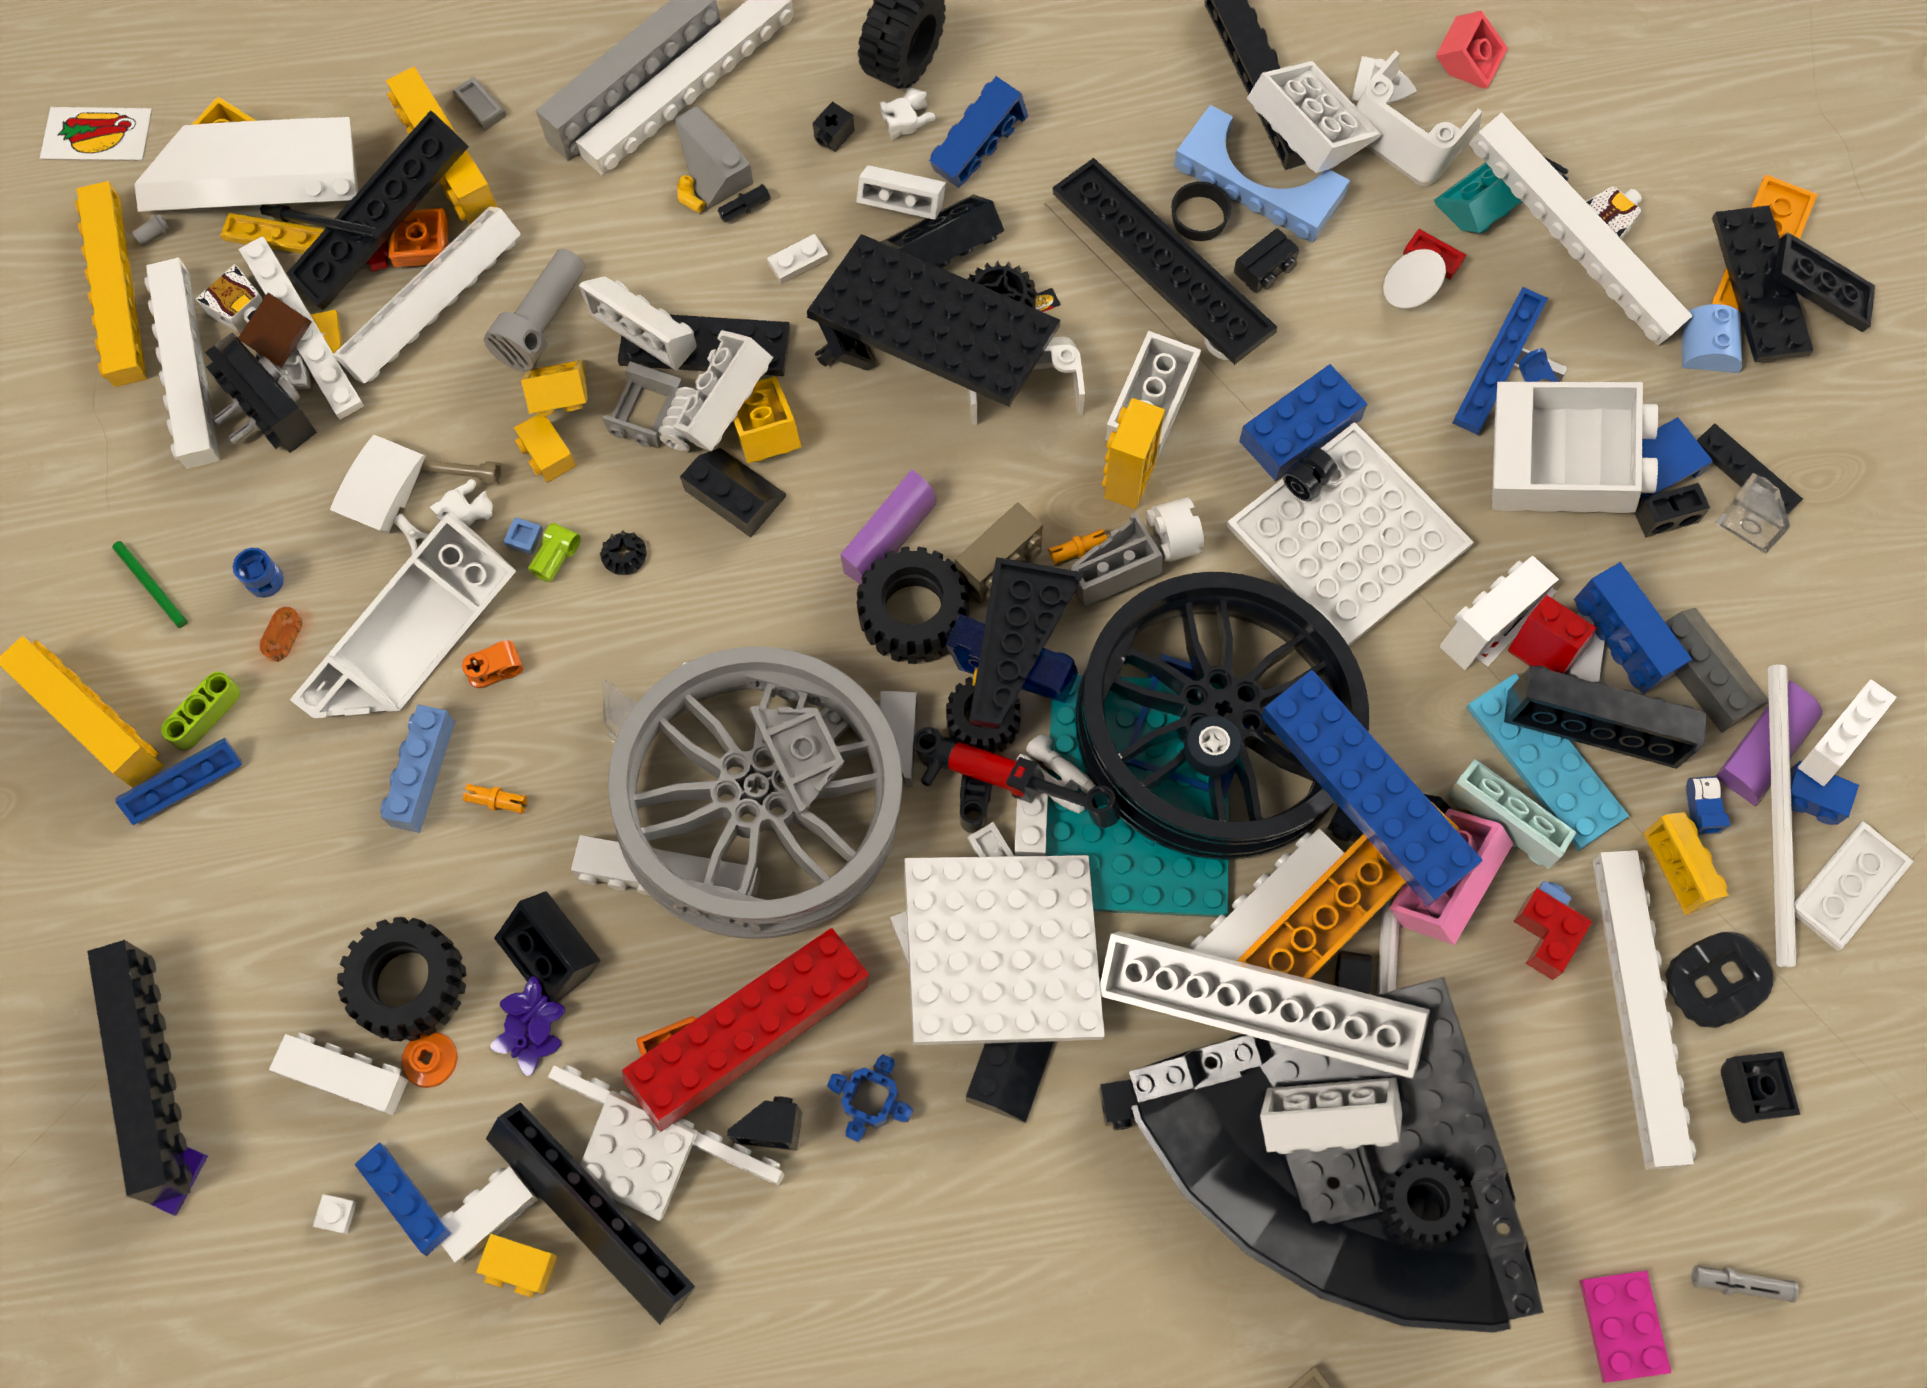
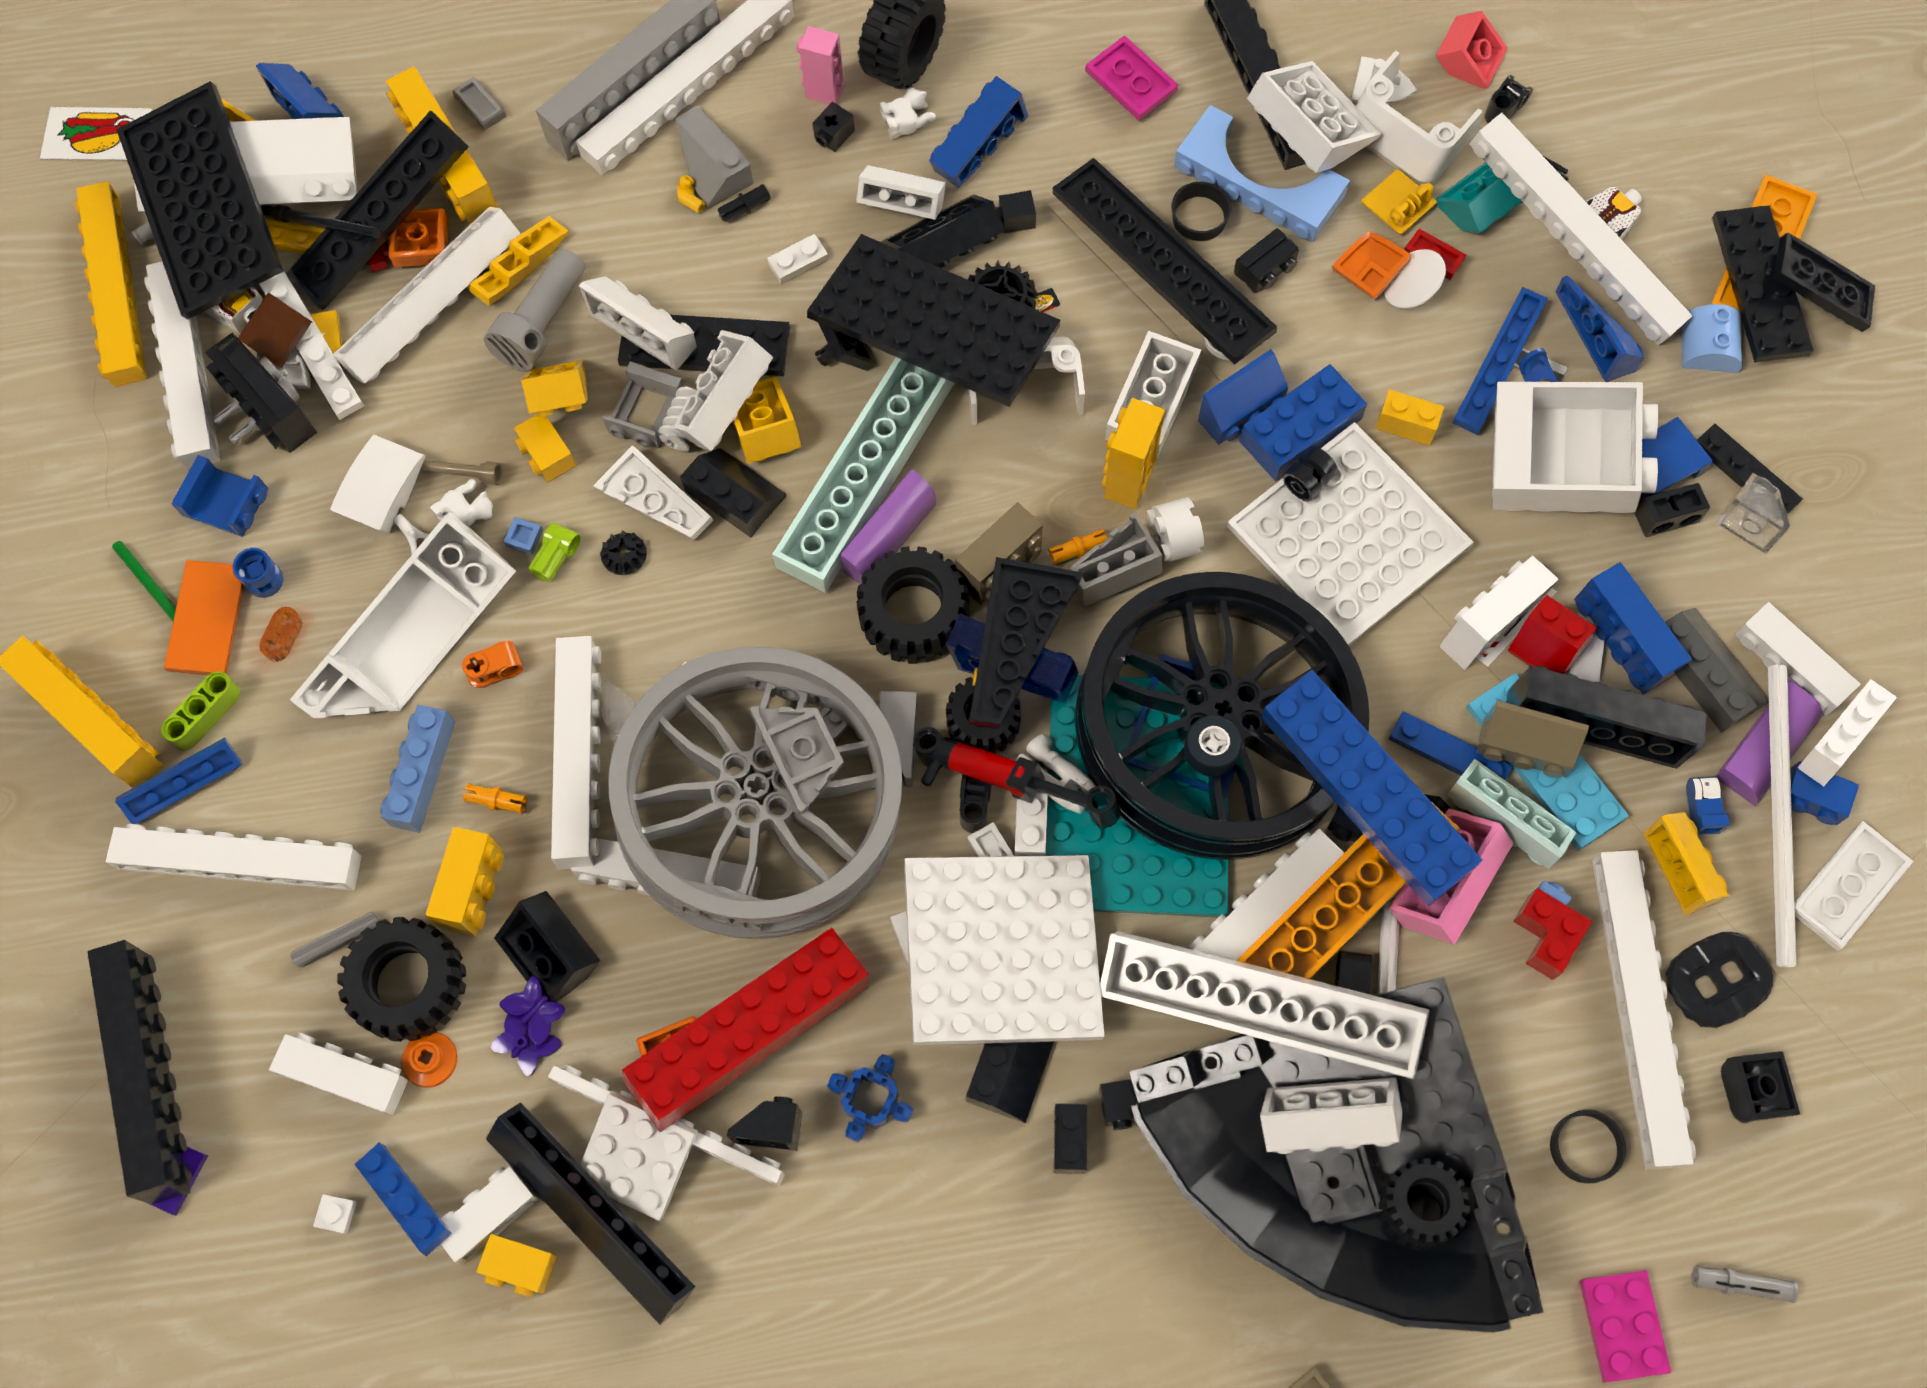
none -> white brick [106,824,362,891]
none -> black plate [116,81,284,320]
none -> orange tile [164,560,244,675]
none -> blue panel [171,455,268,537]
none -> blue slope [256,63,343,119]
none -> light grey axle [290,912,379,967]
none -> yellow brick [425,827,504,937]
none -> yellow slope [469,216,569,306]
none -> white brick [551,636,601,870]
none -> white wing [593,445,713,541]
none -> light aqua brick [772,357,955,593]
none -> bright pink brick [797,26,845,104]
none -> black brick [995,190,1036,234]
none -> black brick [1054,1104,1087,1174]
none -> dark pink plate [1085,35,1179,121]
none -> blue slope [1198,349,1289,445]
none -> orange plate [1332,231,1412,300]
none -> yellow hinge [1361,168,1438,236]
none -> yellow brick [1375,389,1444,446]
none -> blue plate [1388,711,1512,780]
none -> dark tan slope [1476,700,1589,778]
none -> black piece [1484,74,1533,123]
none -> black tyre [1550,1110,1626,1184]
none -> blue wedge [1555,275,1644,382]
none -> white brick [1735,602,1861,716]

